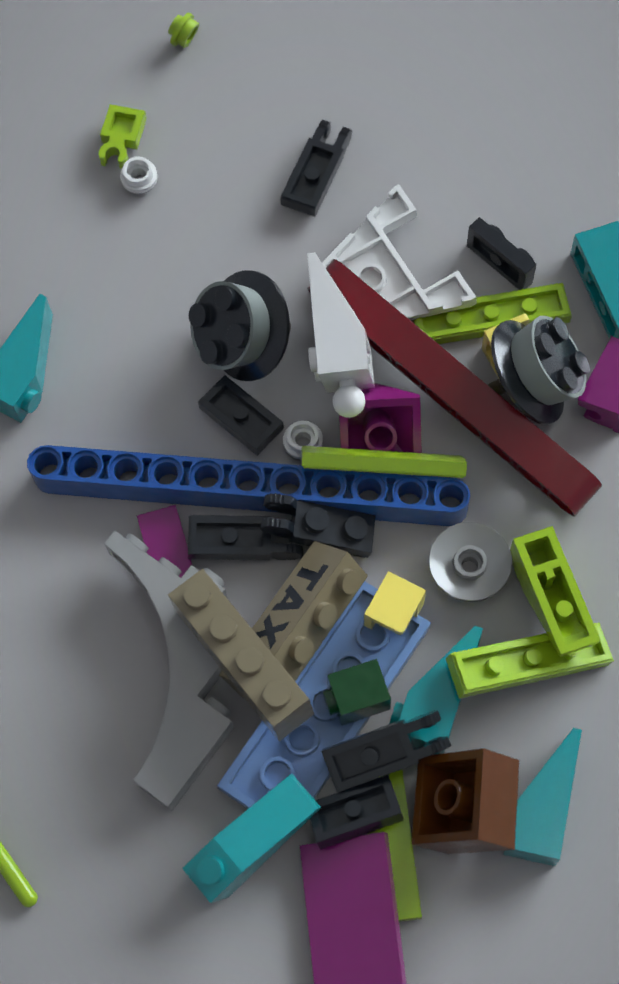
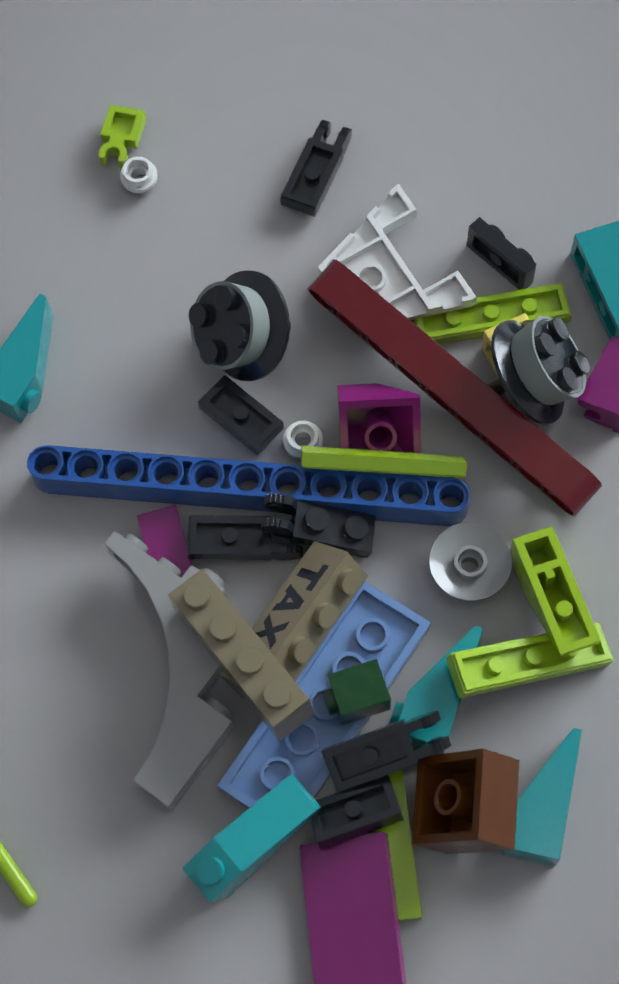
lime plate [168,12,200,48] -> none
white slope [307,252,375,418] -> none
light yellow panel [364,571,426,635] -> none

